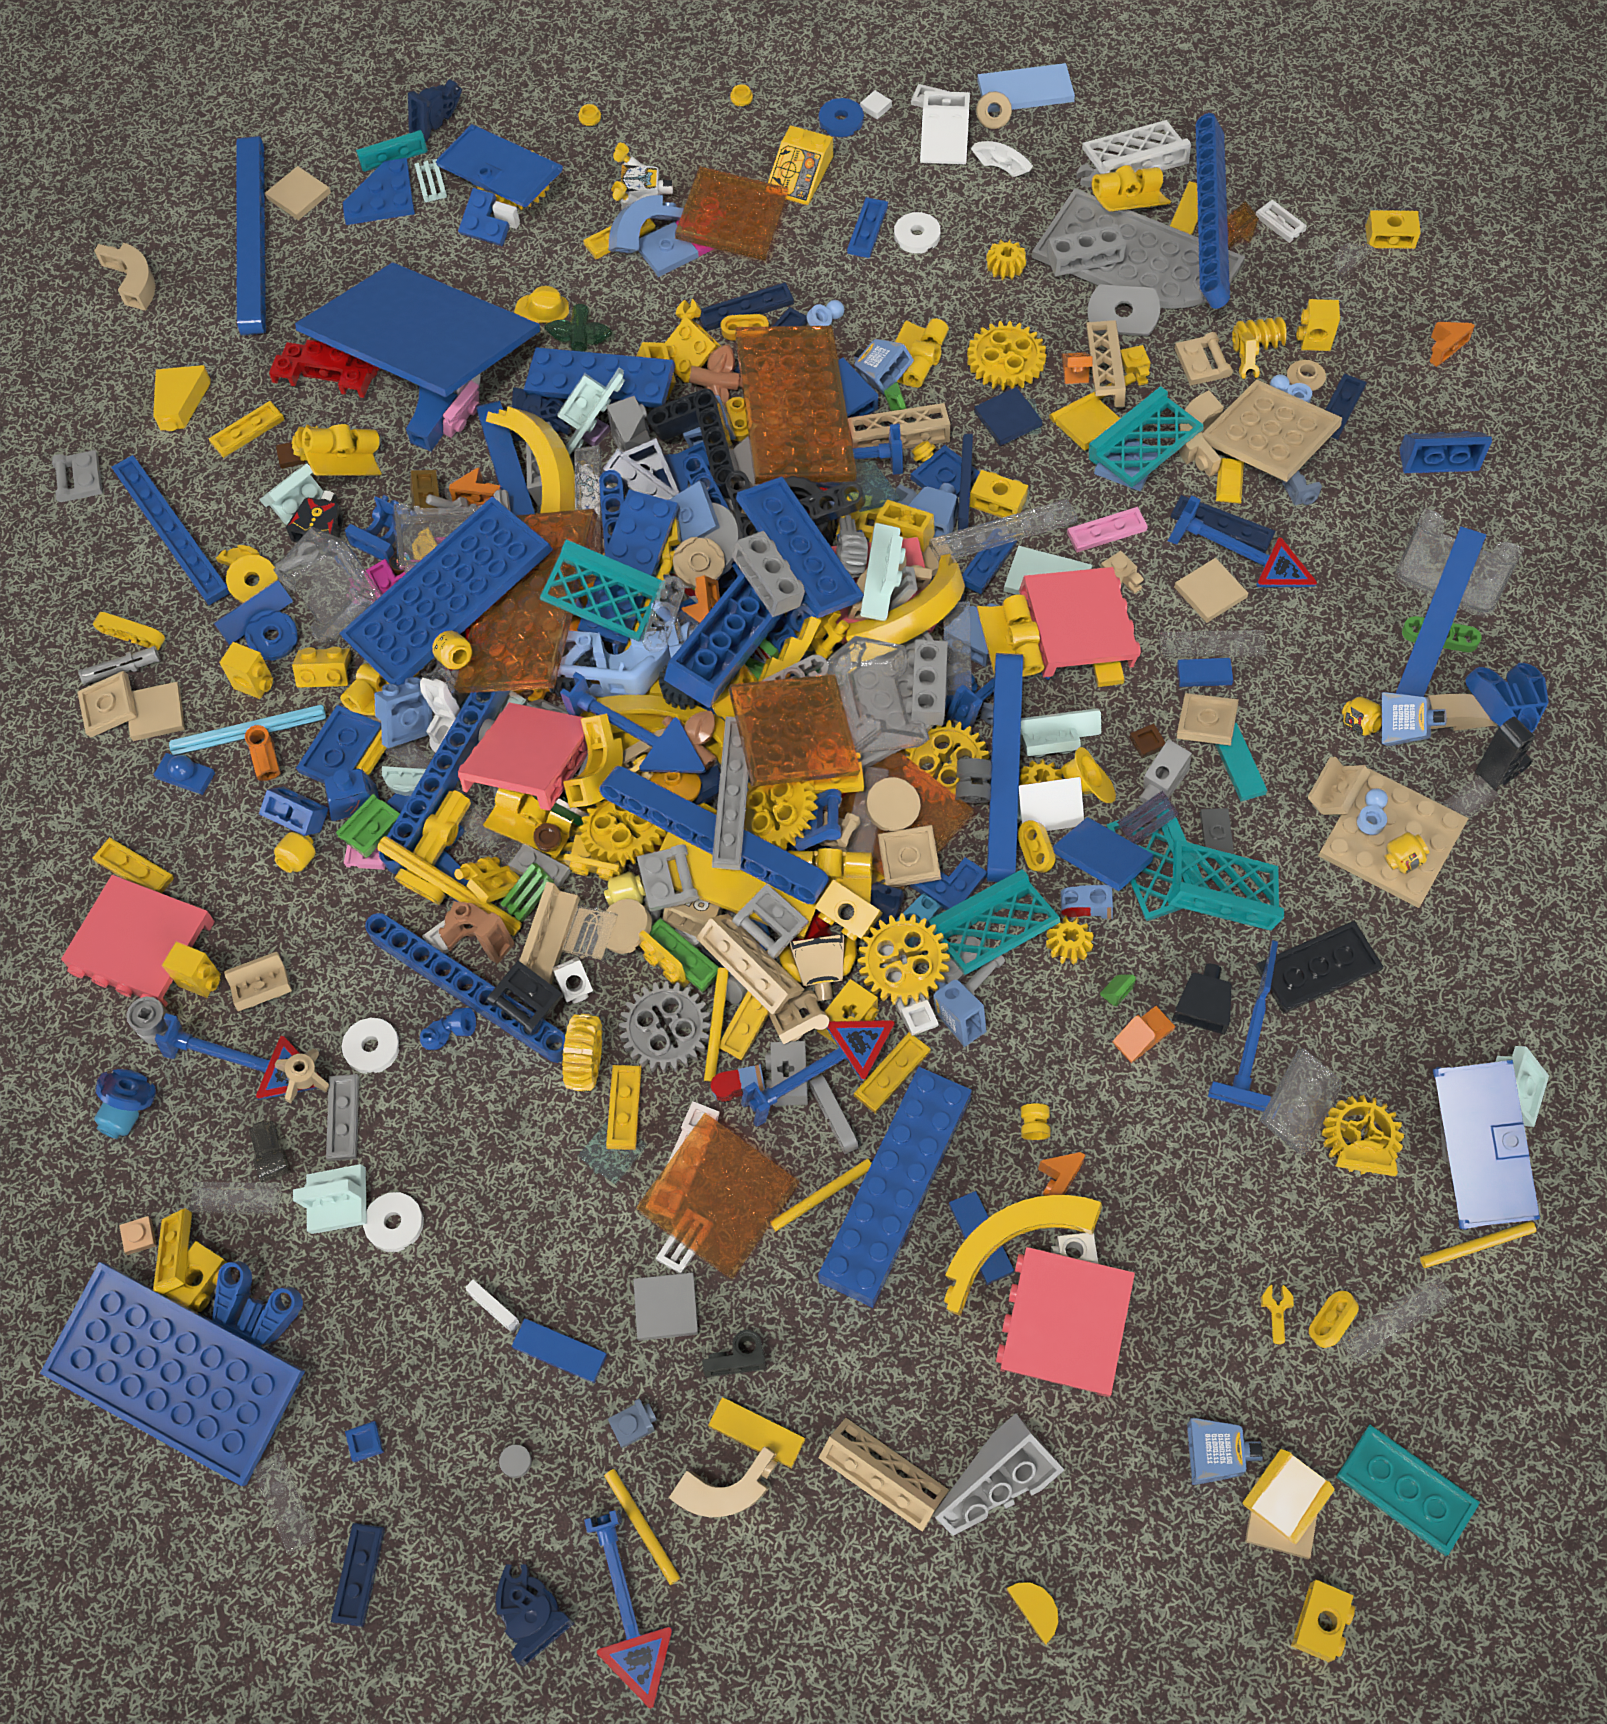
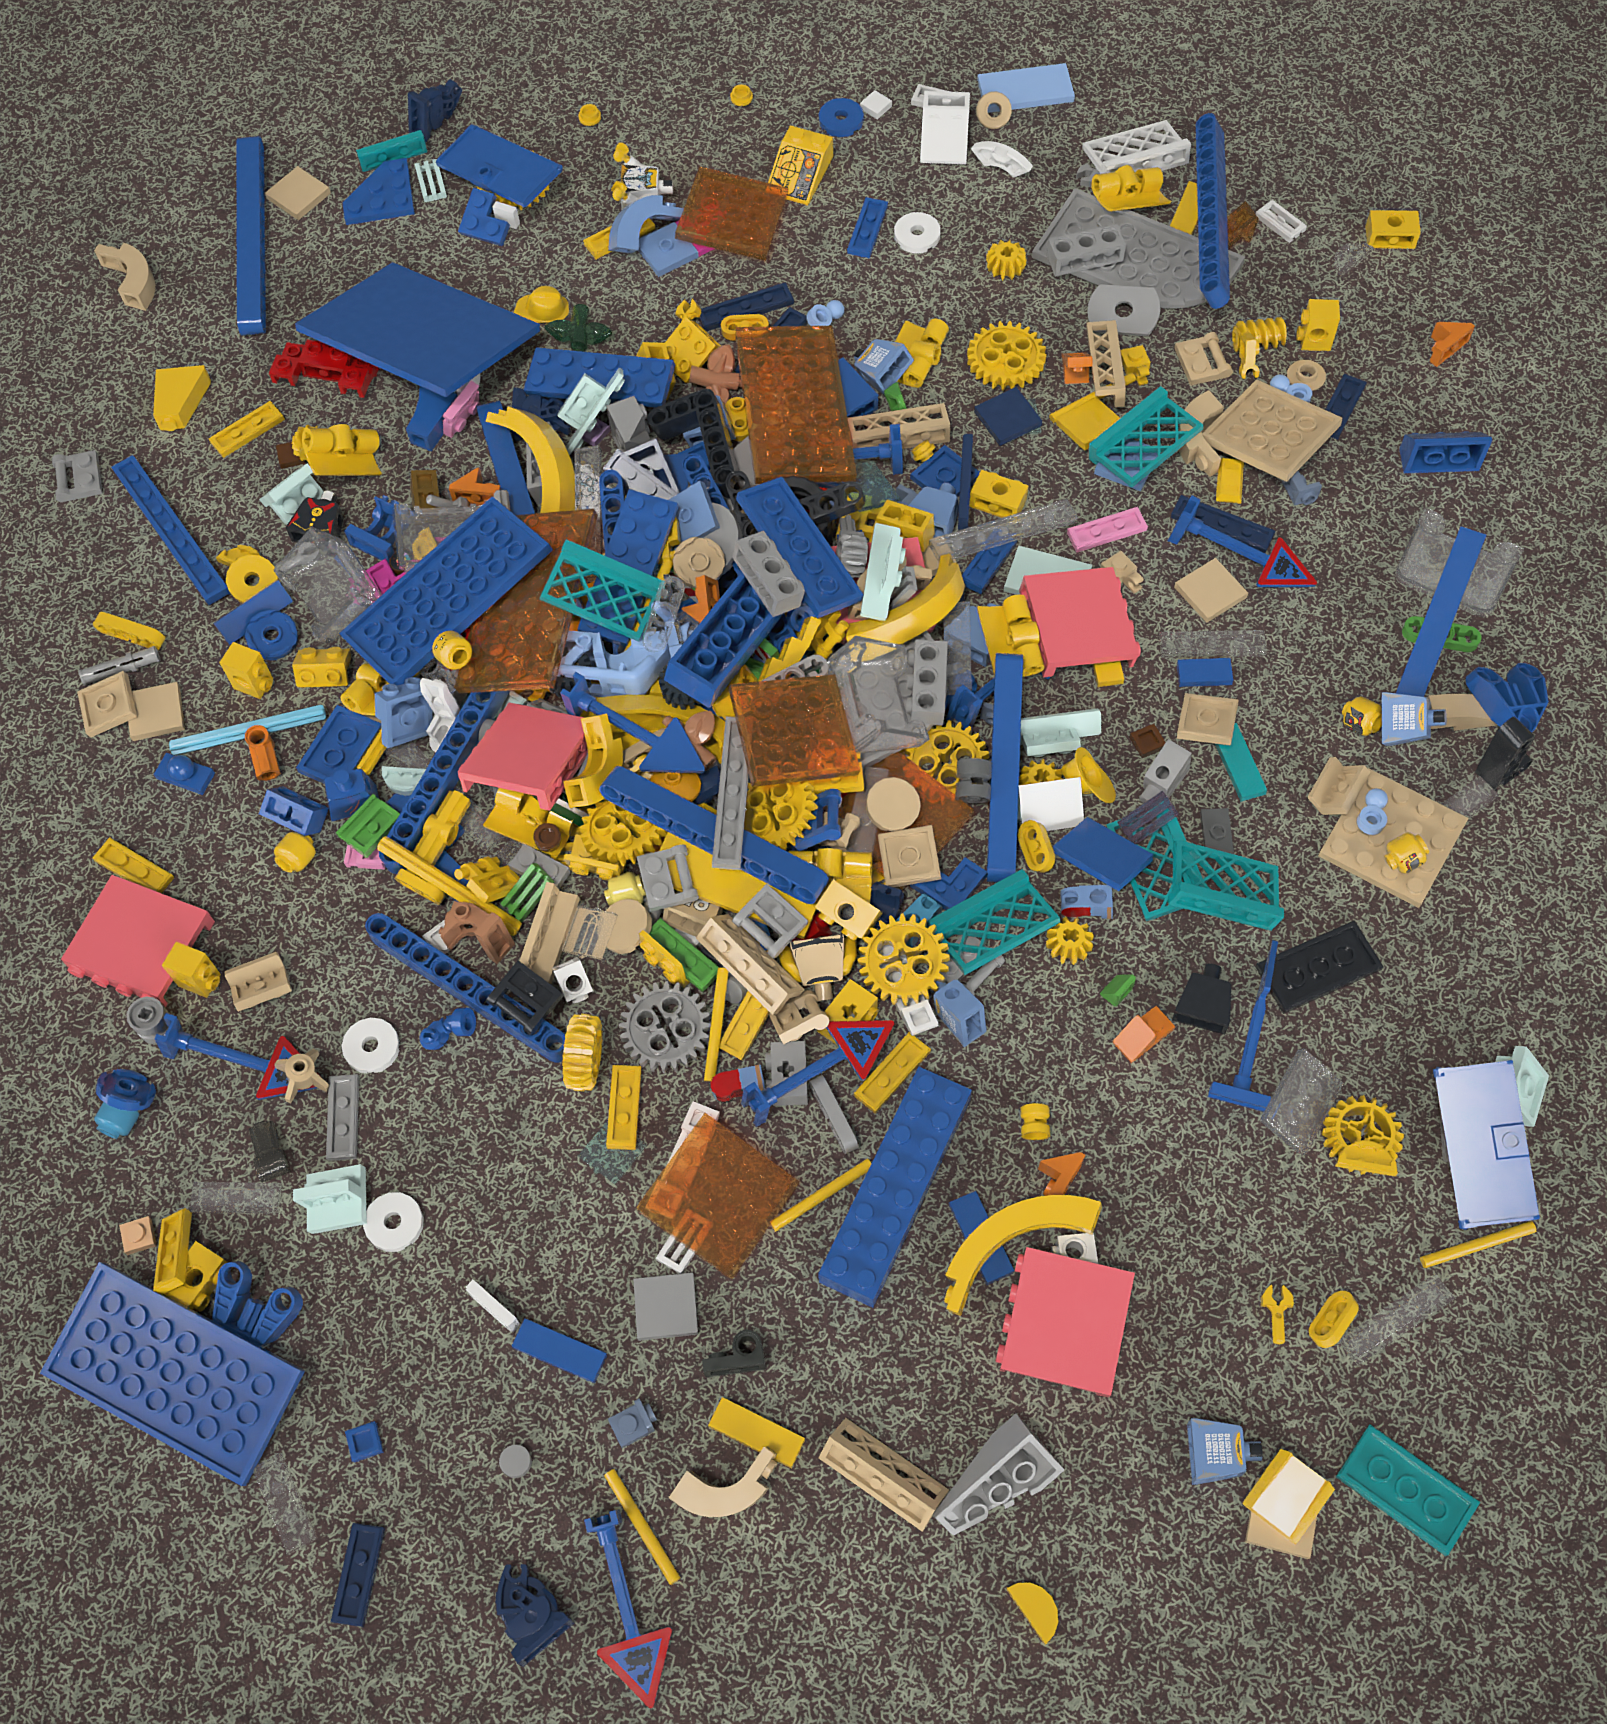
yellow brick [1291,1580,1355,1662] -> none

